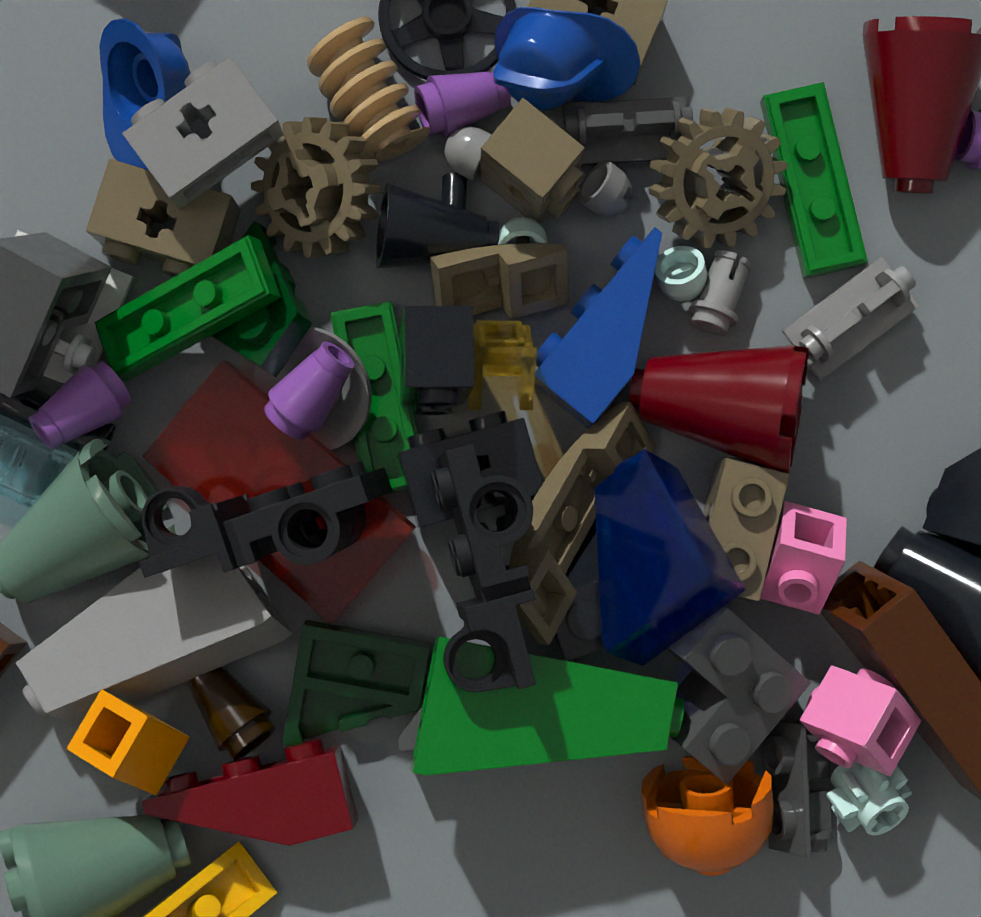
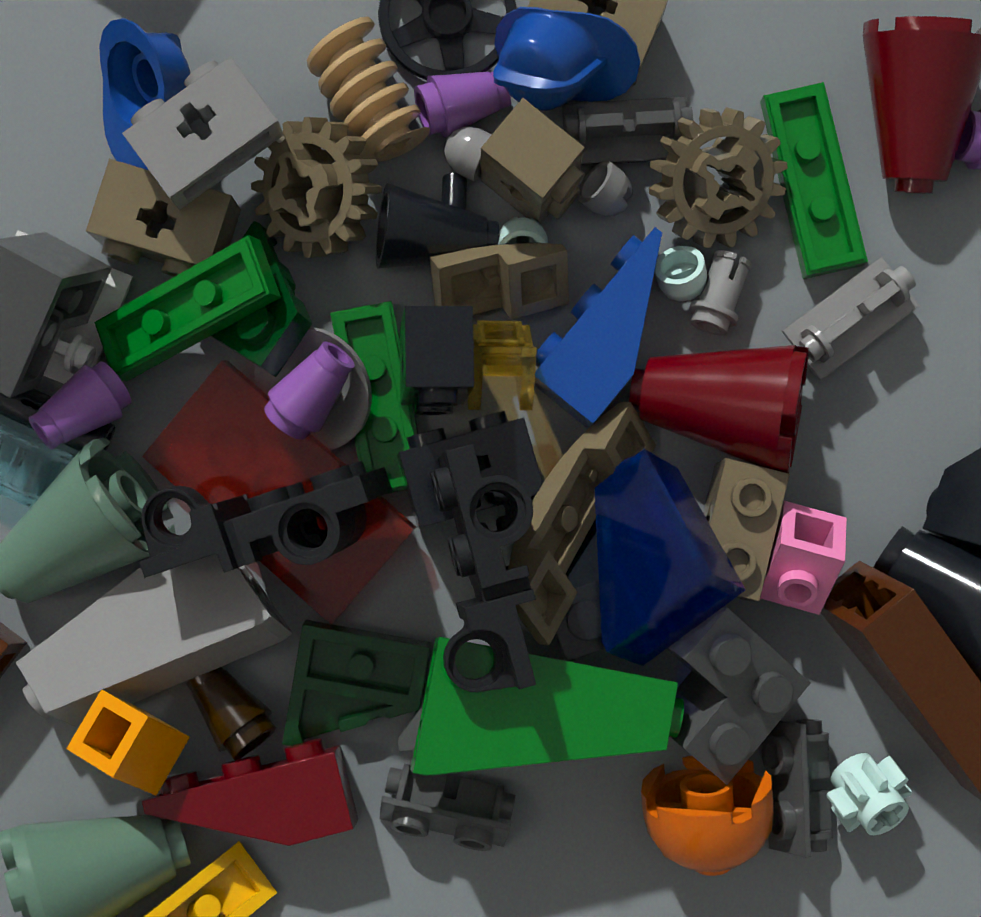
bright pink brick [800,665,922,777] -> none
none -> dark grey hinge [379,763,516,851]

